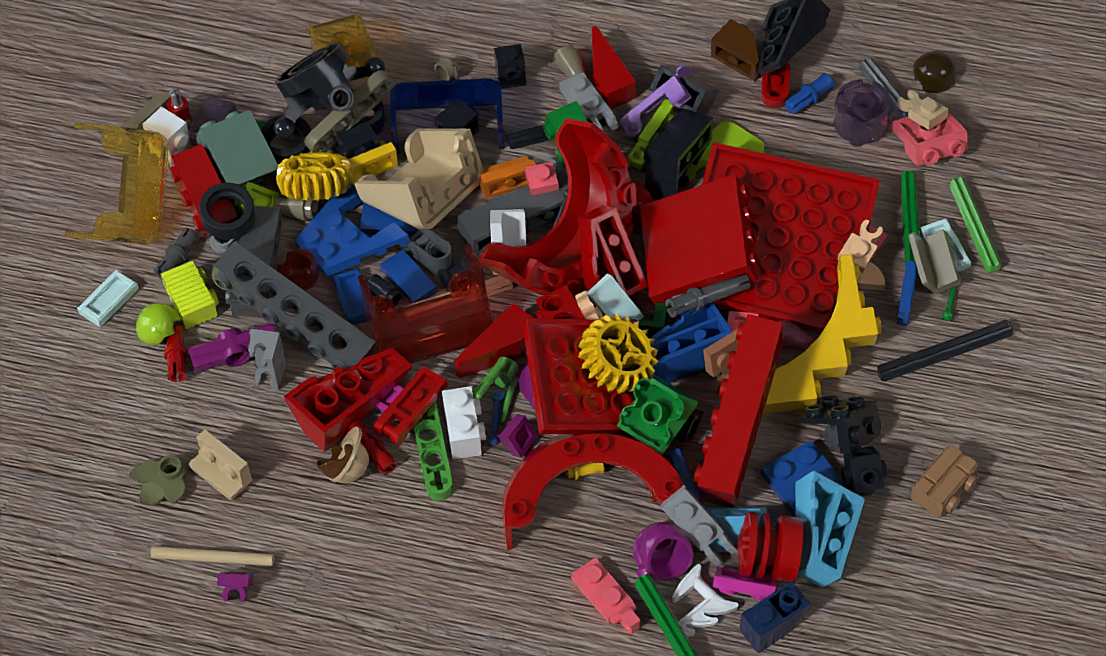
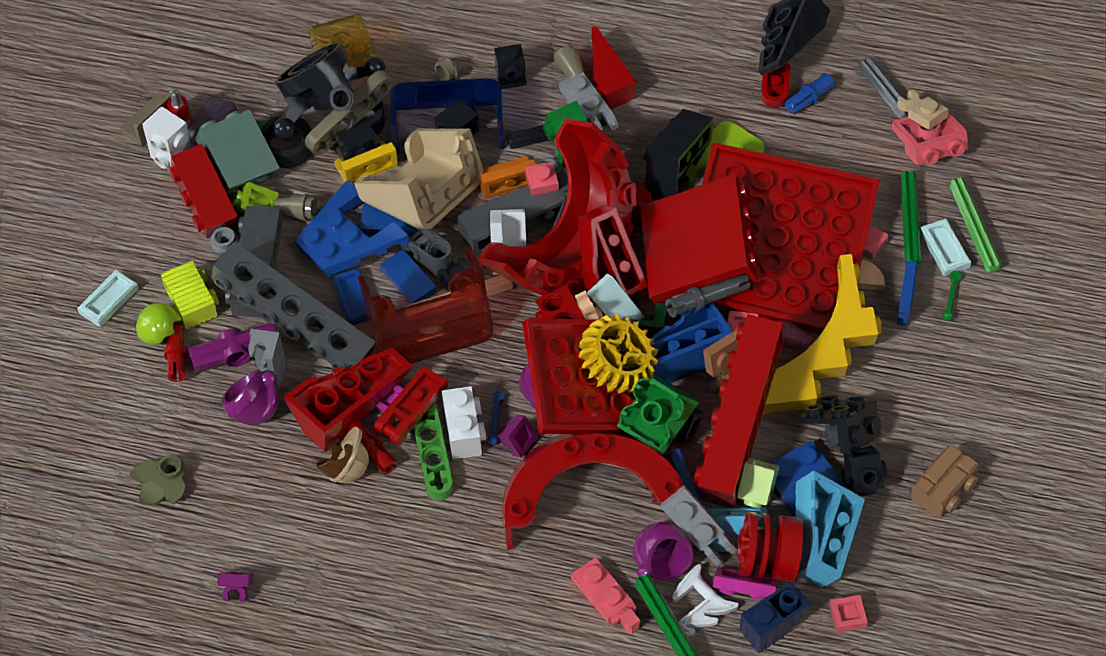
clear yellow windscreen [65,123,169,245] -> none
tan bar [151,546,274,566] -> none
dark grey pin [154,227,200,279] -> none
tan bracket [189,429,252,500] -> none
black tyre [199,182,255,240] -> none
yellow gear [276,151,353,202] -> none
clear red hair [277,249,319,292] -> none
black pin [366,274,403,307] -> none
red slope [454,303,533,379] -> none
bright green plant [472,357,519,425] -> none
yellow pin [566,463,604,480] -> none
medium lavender piece [619,65,692,138] -> none
lime hinge [627,99,676,170] -> none
black brick [649,65,719,115] -> none
reddish brown slope [711,19,759,82] -> none
clear purple brick [833,80,891,147] -> none
light nougat plate [837,219,883,273] -> none
black axle [877,320,1013,382] -> none
dark tan panel [908,229,962,294] -> none
dark brown hair [913,51,956,93] -> none
none -> magenta piece [222,369,280,425]
none -> yellowish green brick [737,458,780,508]
none -> coral plate [829,595,868,633]

